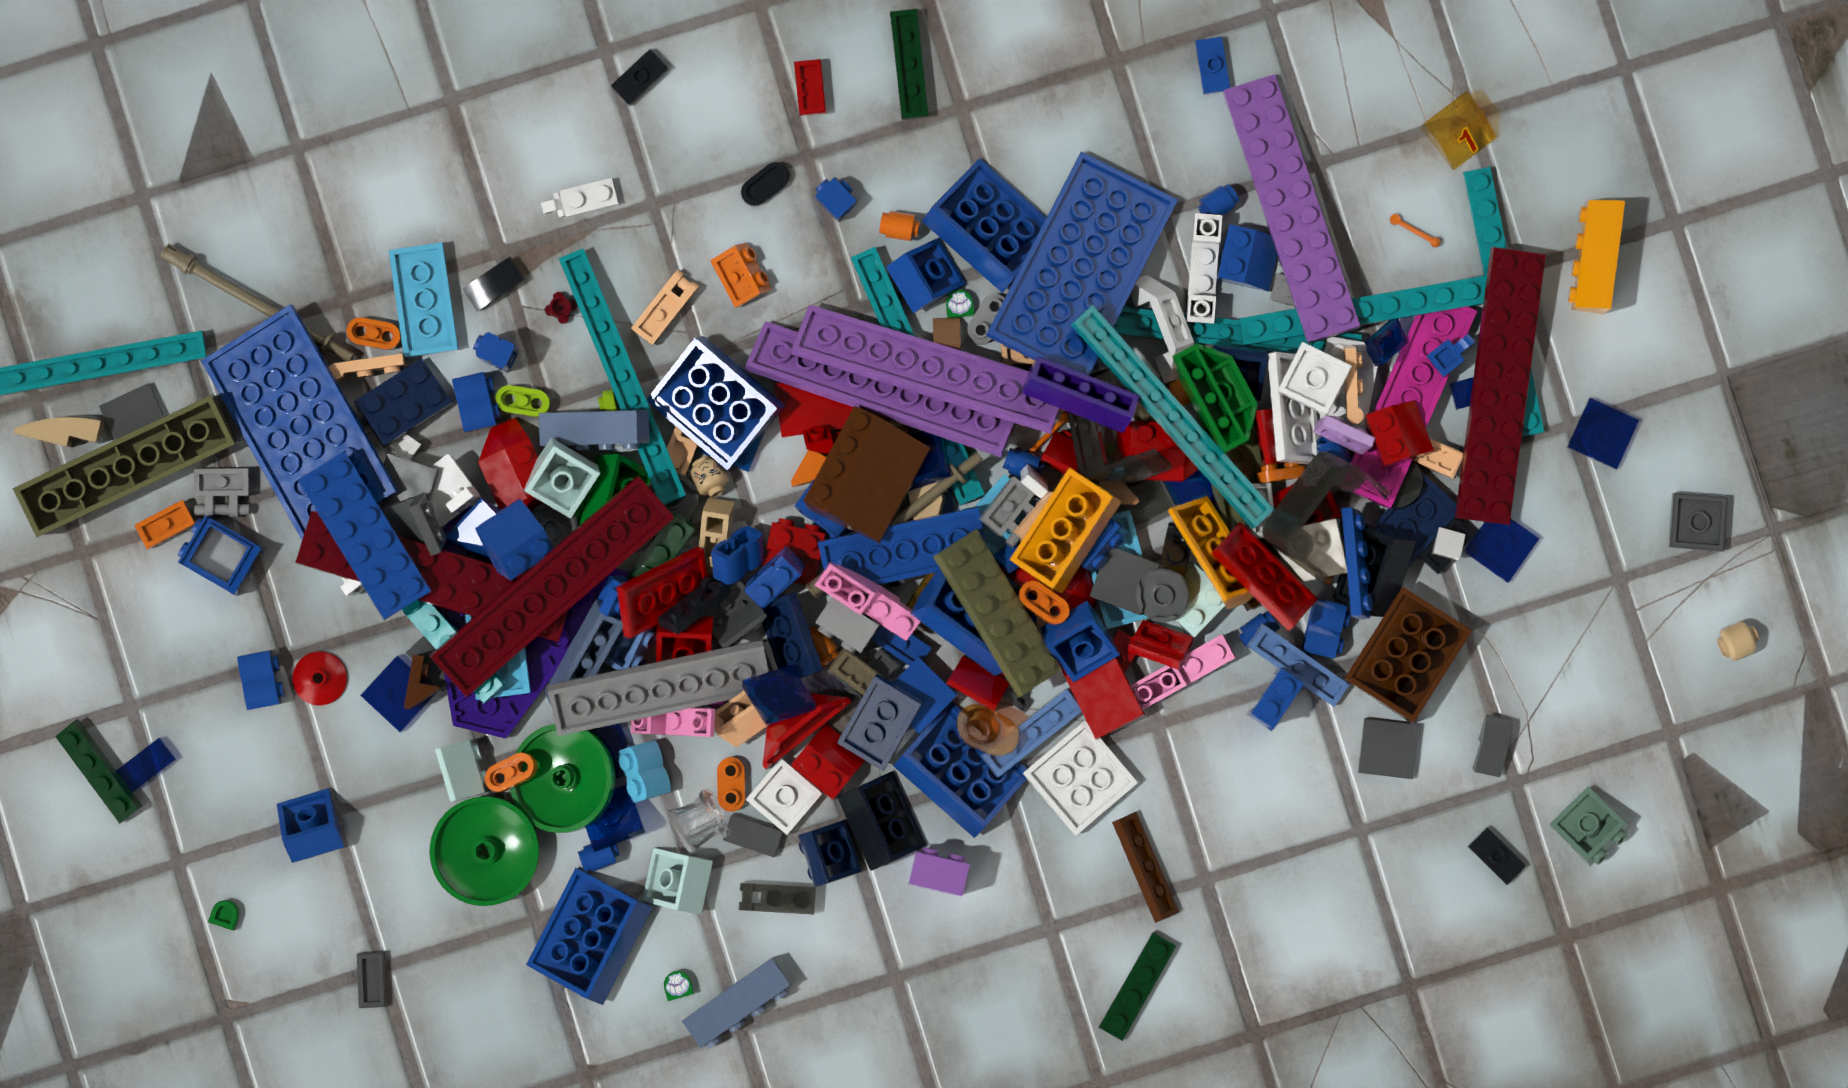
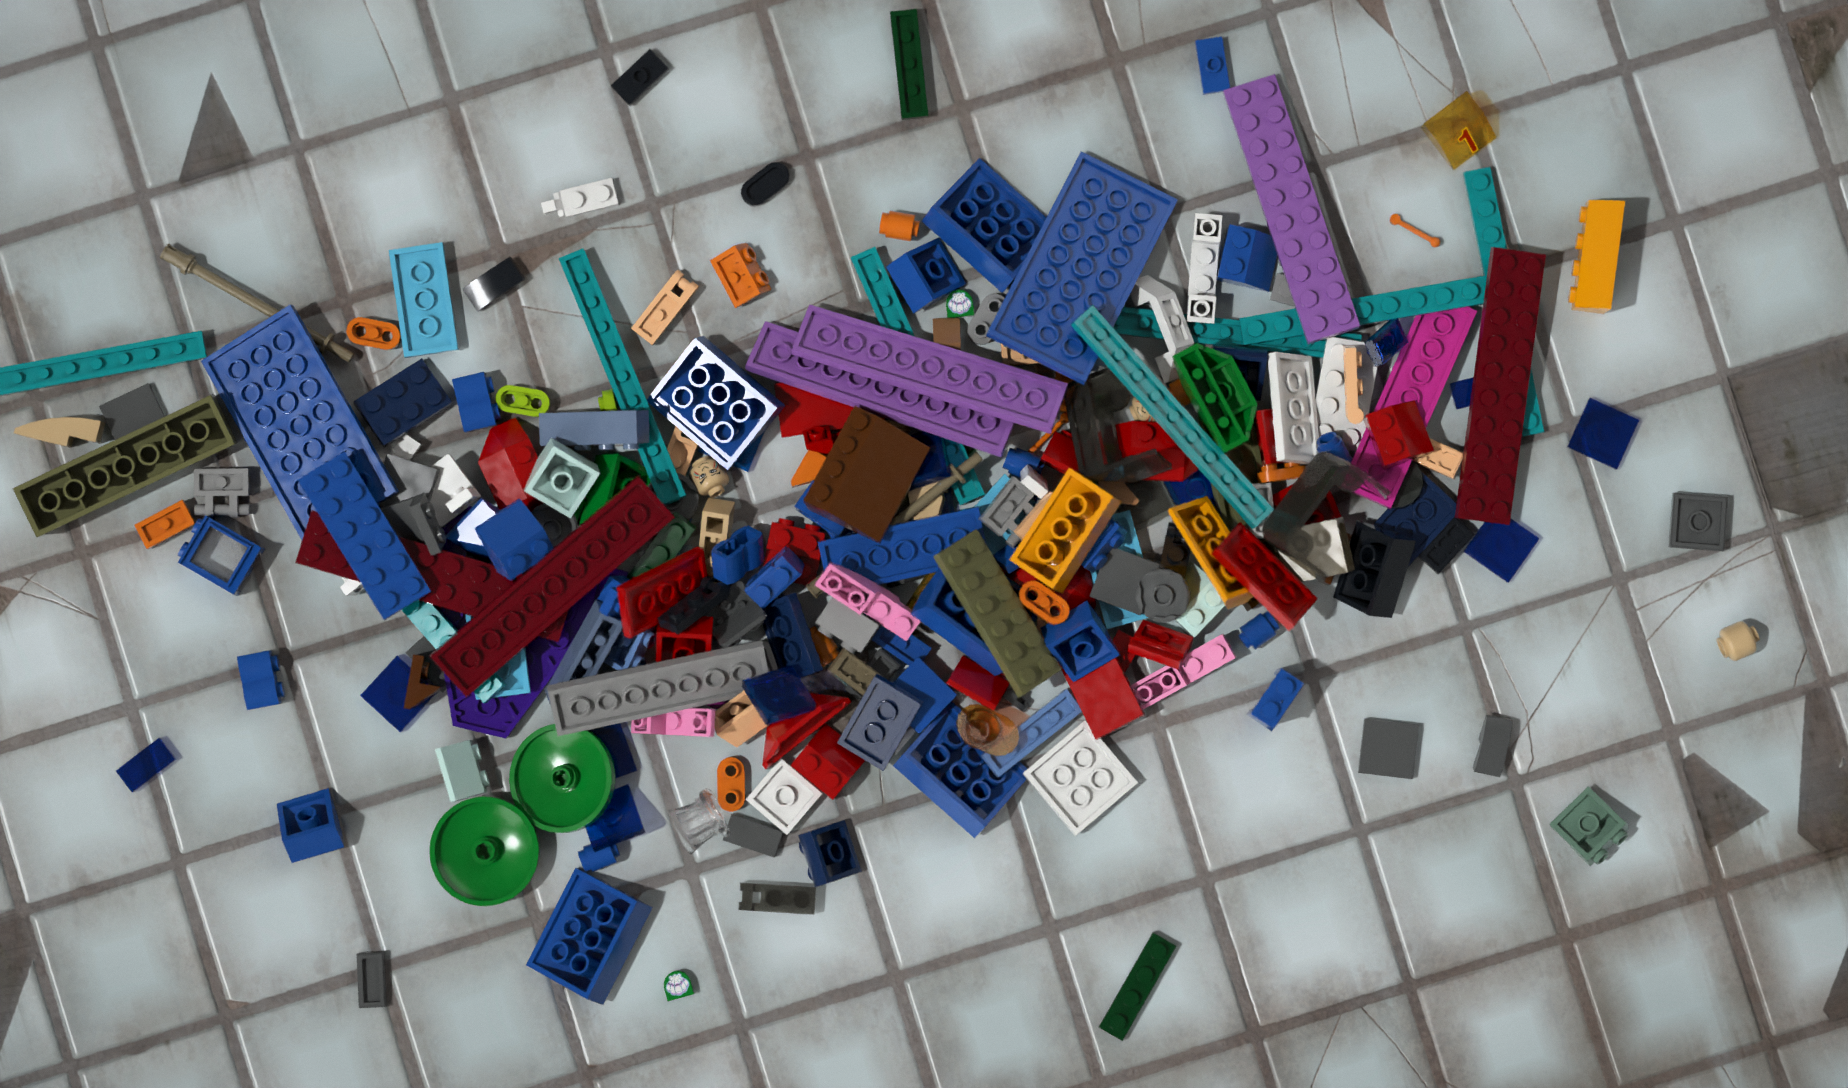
dark green plate [55,719,143,824] -> none
green tile [208,900,240,931] -> none
red dish [292,651,347,706] -> none
light nougat plate [329,354,407,381] -> none
blue brick [473,332,519,373] -> none
orange plate [485,753,537,792] -> none
dark red plate [545,292,577,324] -> none
medium azure brick [619,740,671,803] -> none
light aqua slope [642,848,713,914] -> none
sand blue brick [682,957,791,1049] -> none
red plate [794,59,826,116] -> none
blue brick [815,177,857,222] -> none
black slope [837,771,927,871] -> none
medium lavender brick [909,847,970,896] -> none
dark purple brick [1022,356,1139,433] -> none
reddish brown plate [1112,812,1179,923] -> none
blue brick [1198,184,1240,216] -> none
medium blue plate [1247,624,1349,707] -> none
white plate [1278,342,1352,416] -> none
blue brick [1301,599,1351,659] -> none
lavender plate [1313,415,1375,455] -> none
blue plate [1342,507,1373,620] -> none
reddish brown slope [1344,587,1472,724] -> none
blue plate [1426,334,1475,378] -> none
white slope [1432,527,1465,561] -> none
black plate [1467,827,1526,885] -> none

